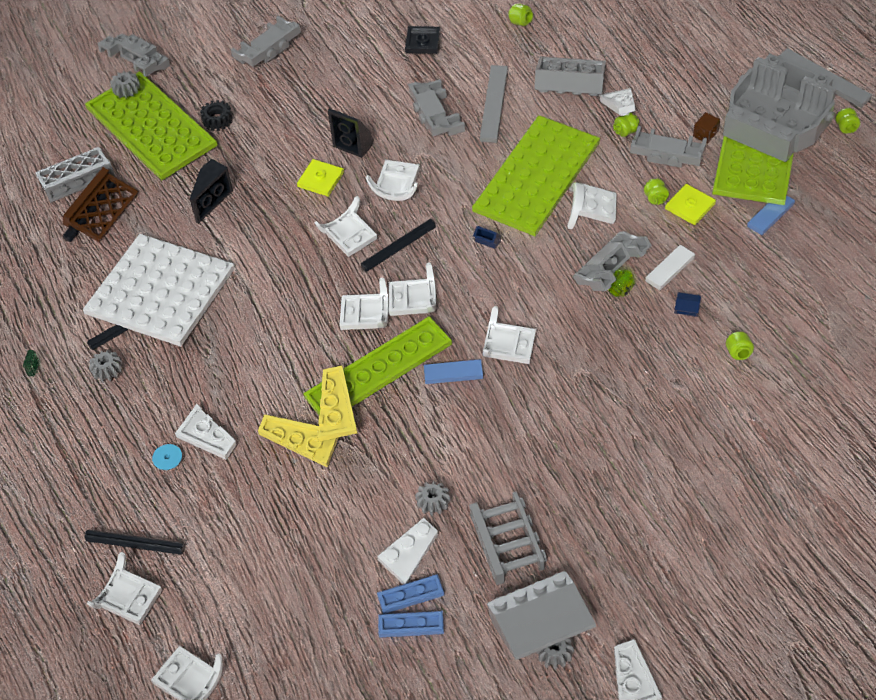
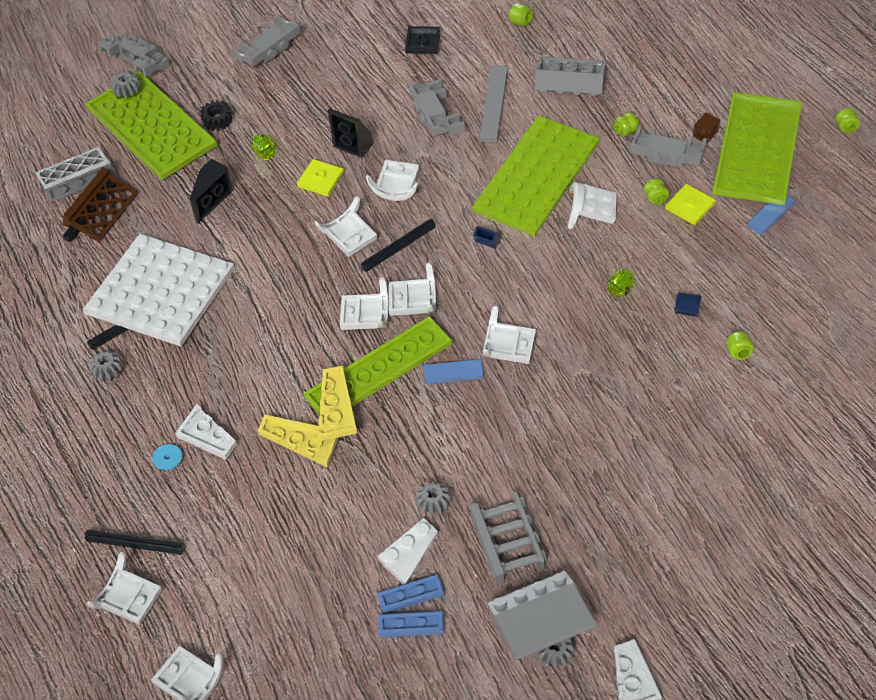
clear green tile [23,350,40,377] -> none
light grey bracket [573,231,652,292] -> none
white wing [599,88,635,116] -> none
white tile [645,245,695,290] -> none
light grey piece [723,54,836,162] -> none
light grey tile [778,48,872,108] -> none
none -> clear neon green head [251,134,276,160]

